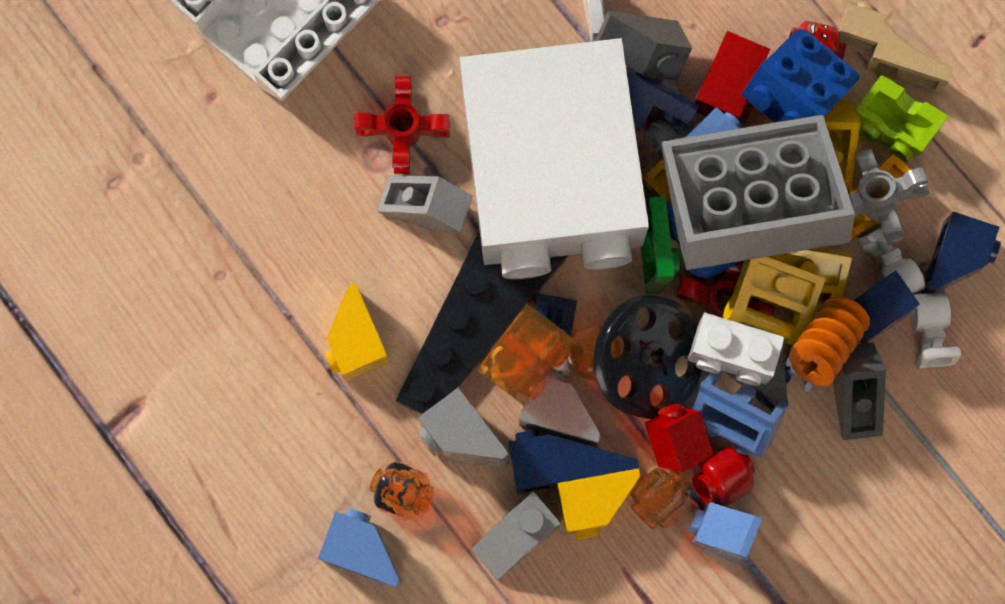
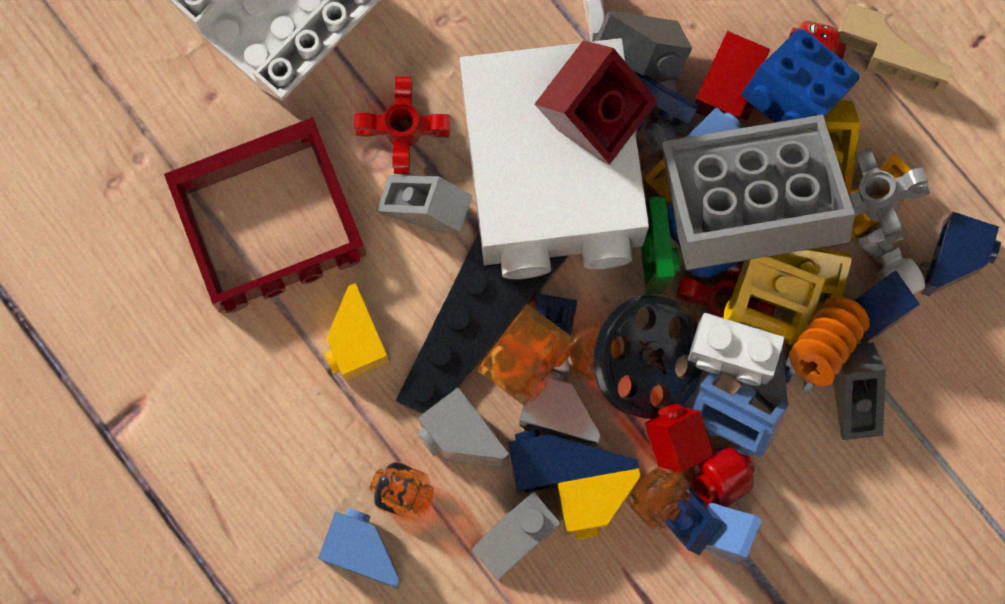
lime cylinder [856,75,949,163] -> none
white leg [909,292,961,369] -> none
none -> dark red window [164,117,367,313]
none -> dark red slope [534,40,657,165]
none -> dark blue tile [665,495,723,555]

